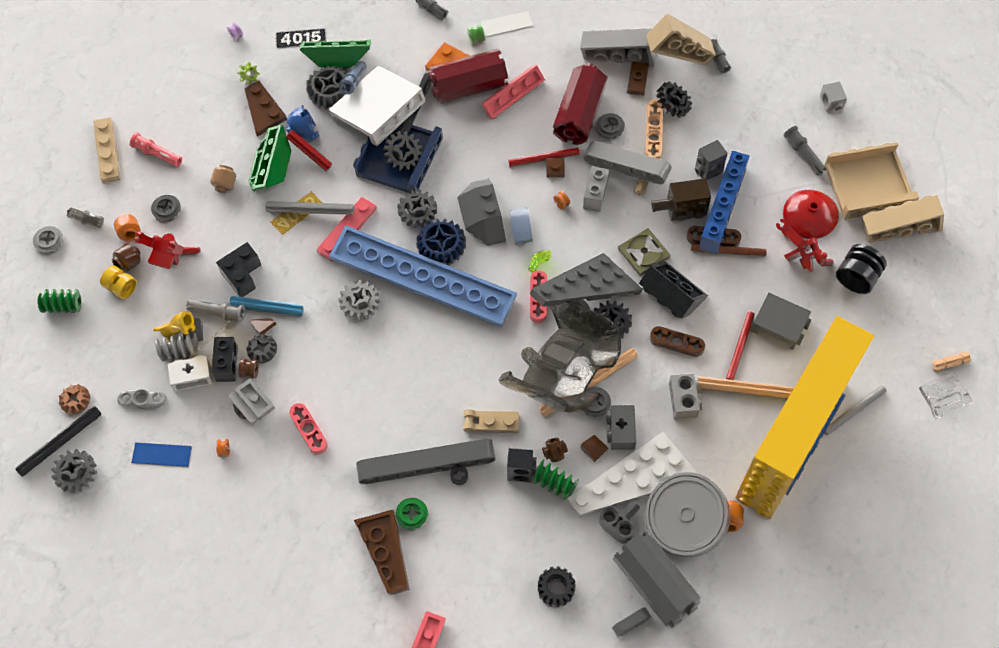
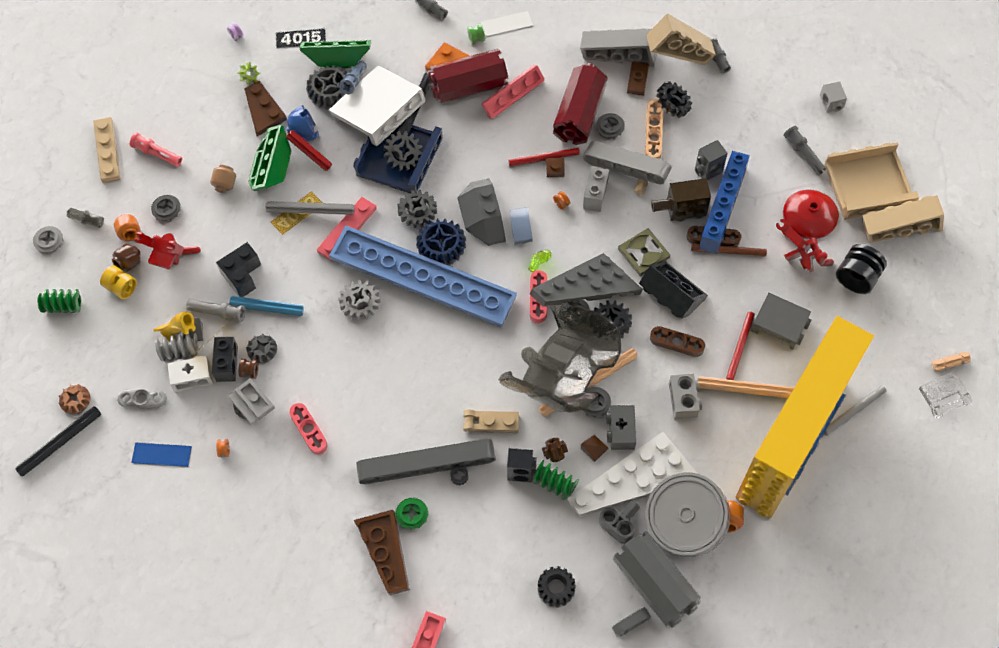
dark grey gear [51,449,97,493] -> none
slope [249,318,277,335] -> none

